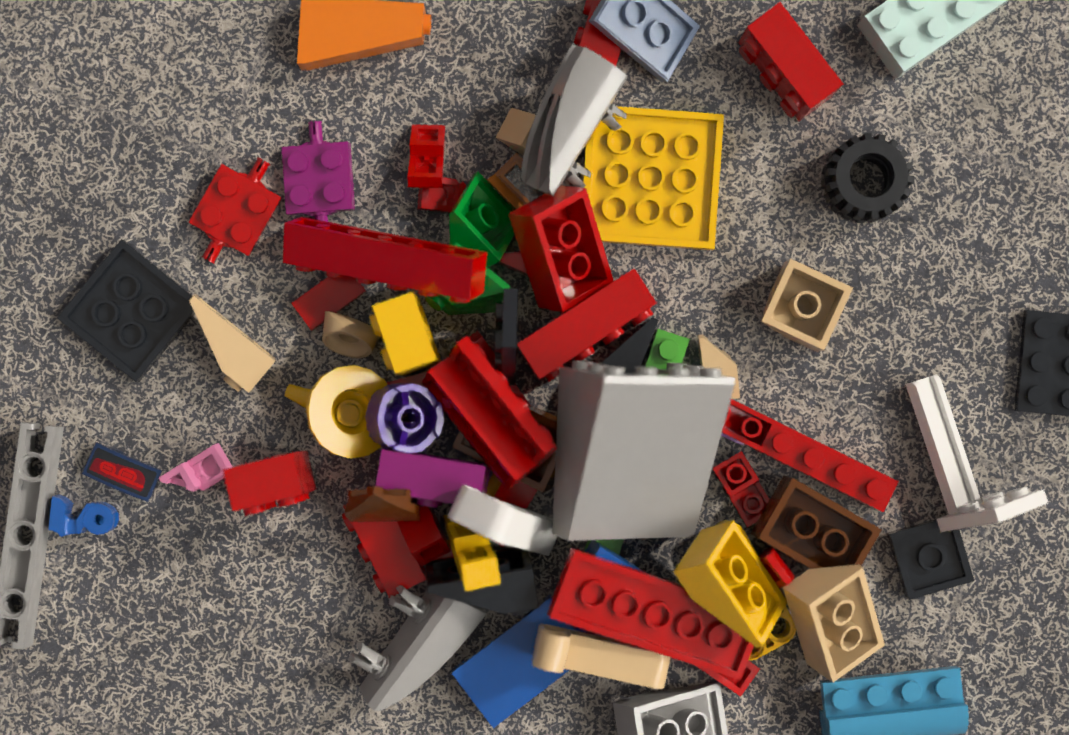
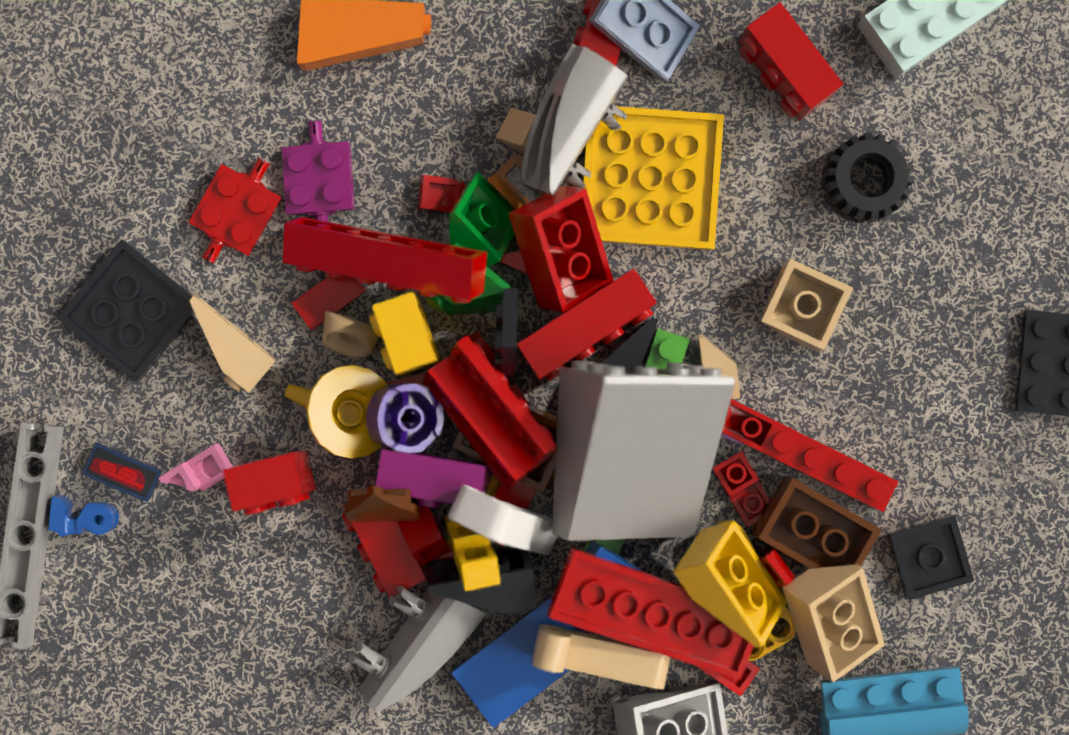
red slope [407,124,445,188] -> none
white bracket [906,375,1048,532] -> none

